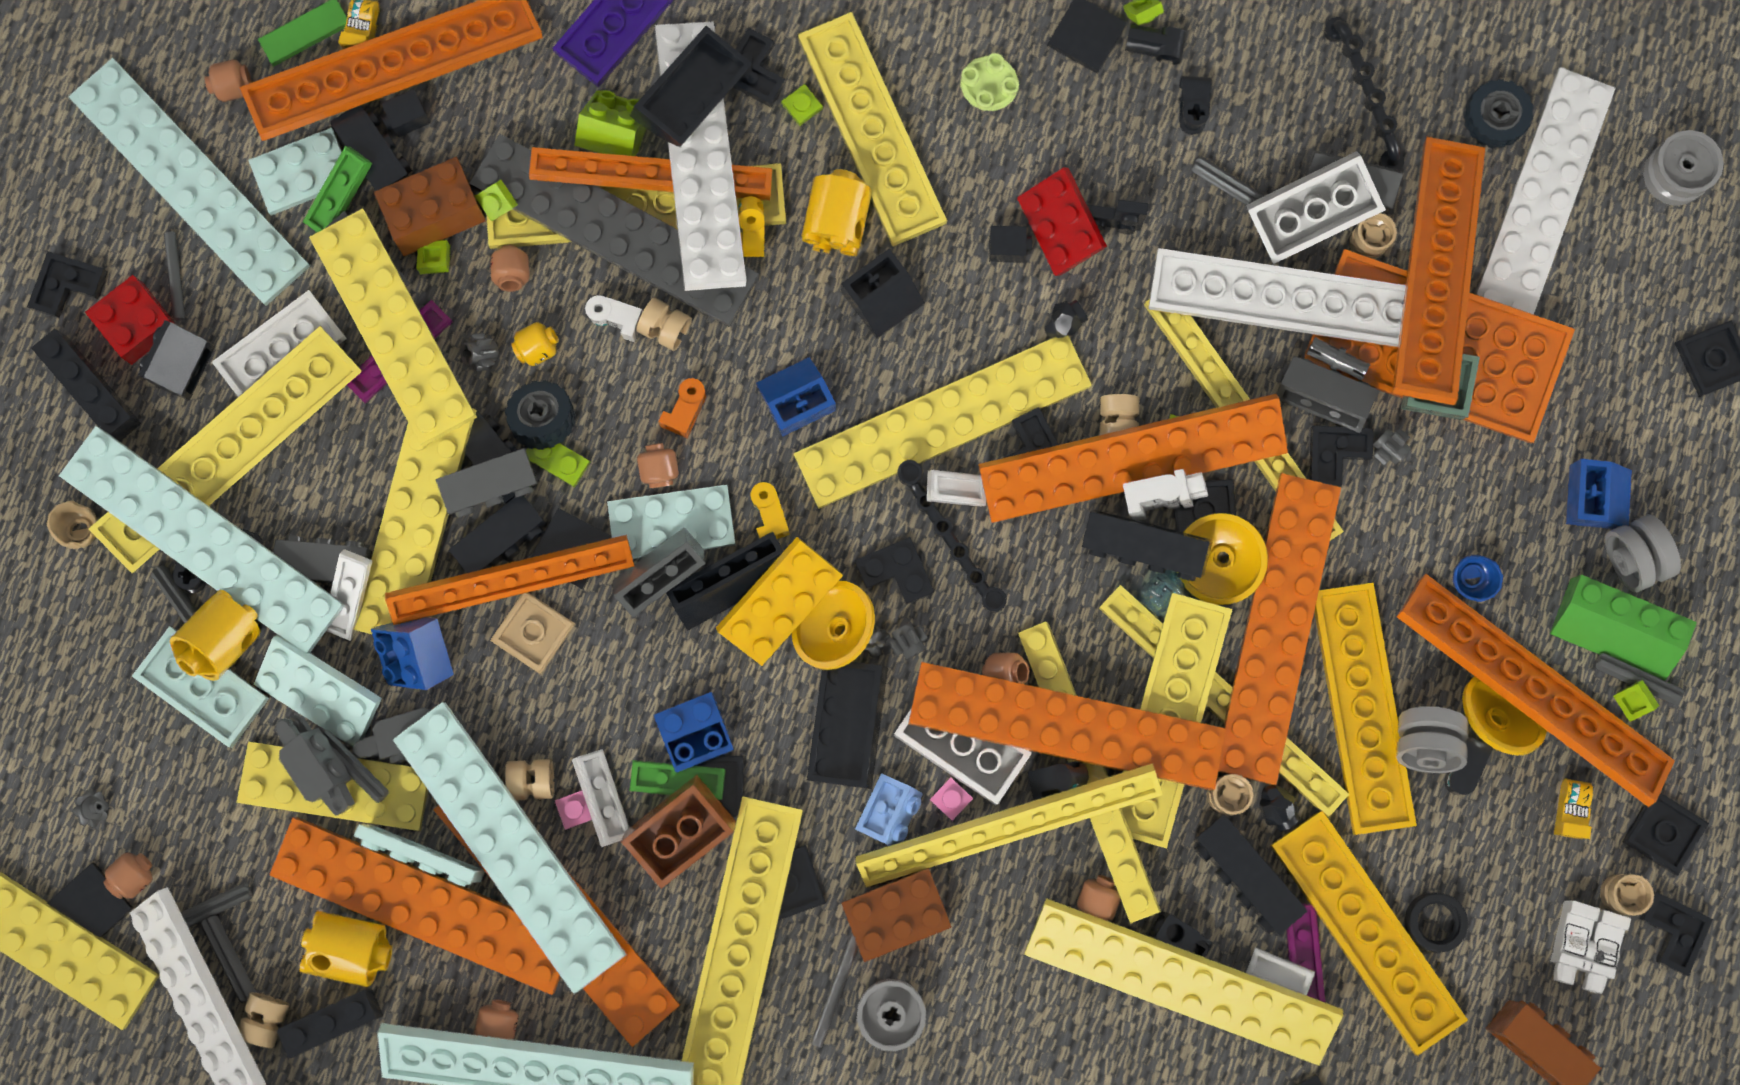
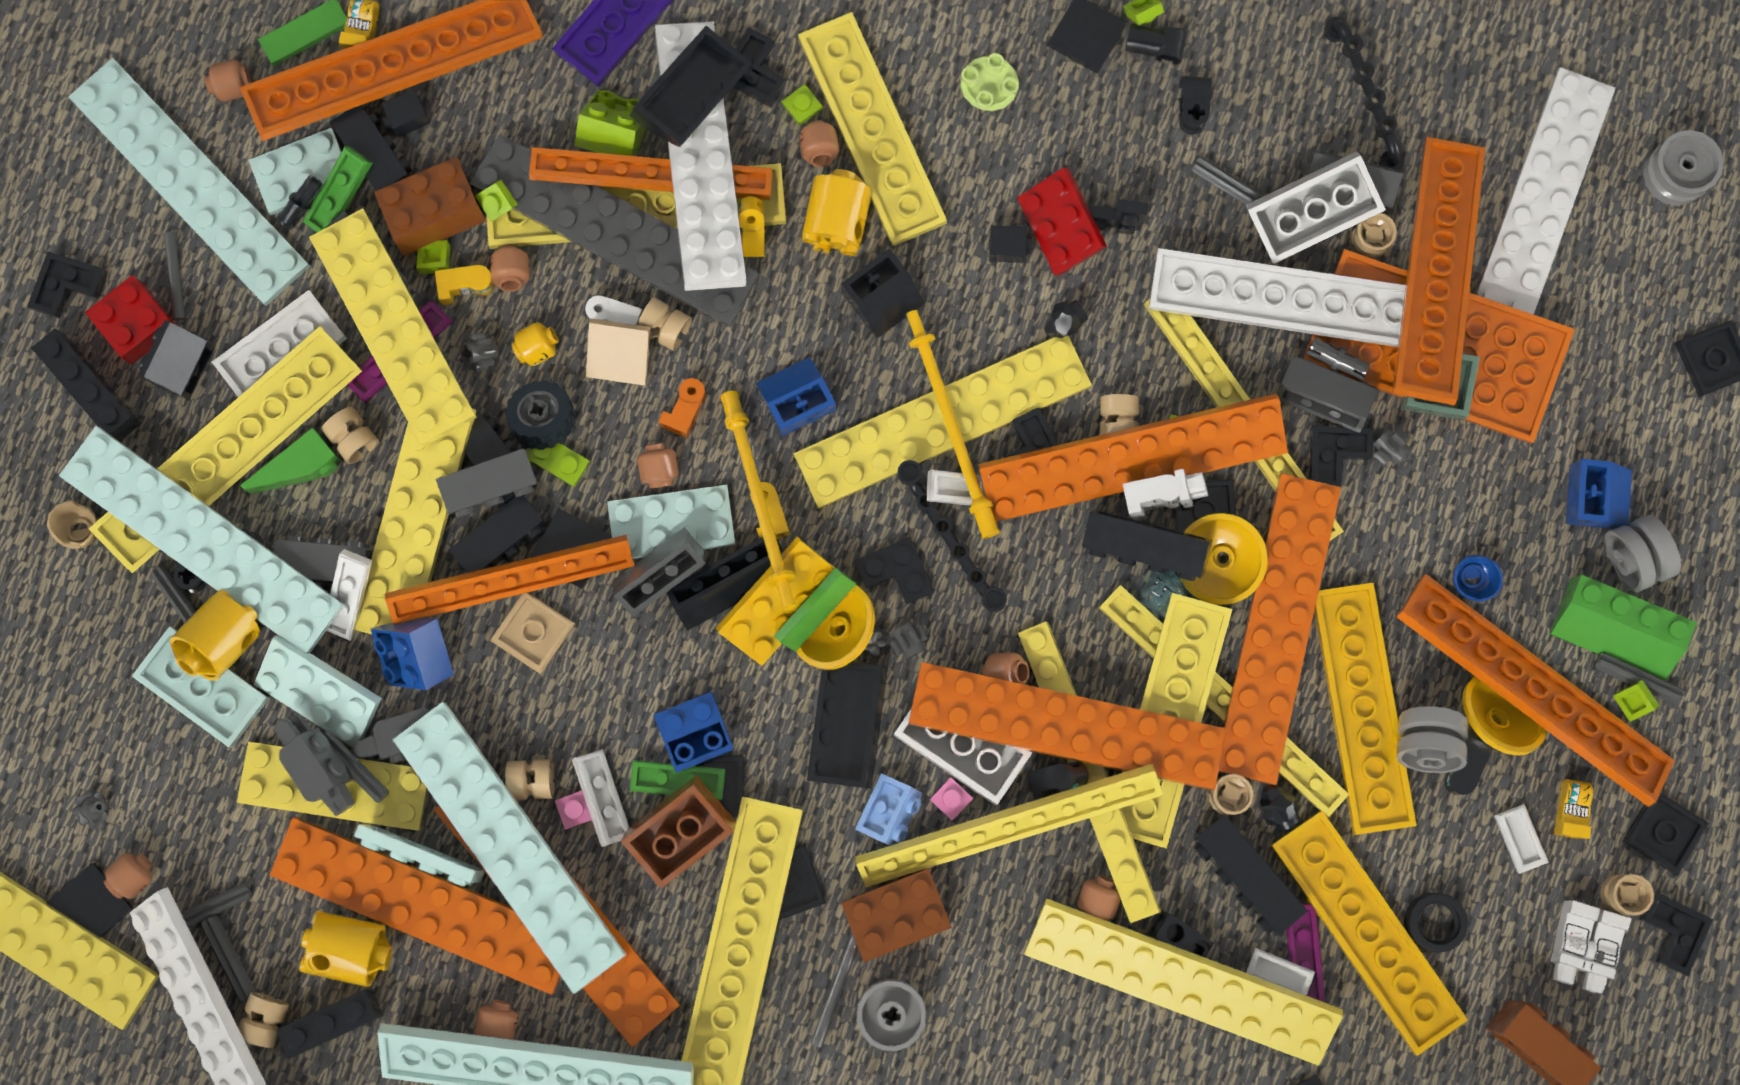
black wheel [1463,79,1534,148] -> none
none -> bright green slope [240,428,341,494]
none -> black axle [277,175,322,228]
none -> tan wheel [322,407,379,464]
none -> yellow leg [435,265,495,306]
none -> tan tile [586,318,651,386]
none -> yellow bar [720,390,795,610]
none -> bright green tile [774,568,856,652]
none -> nougat head [799,121,839,167]
none -> yellow bar [906,310,1000,539]
none -> white tile [1494,804,1549,874]

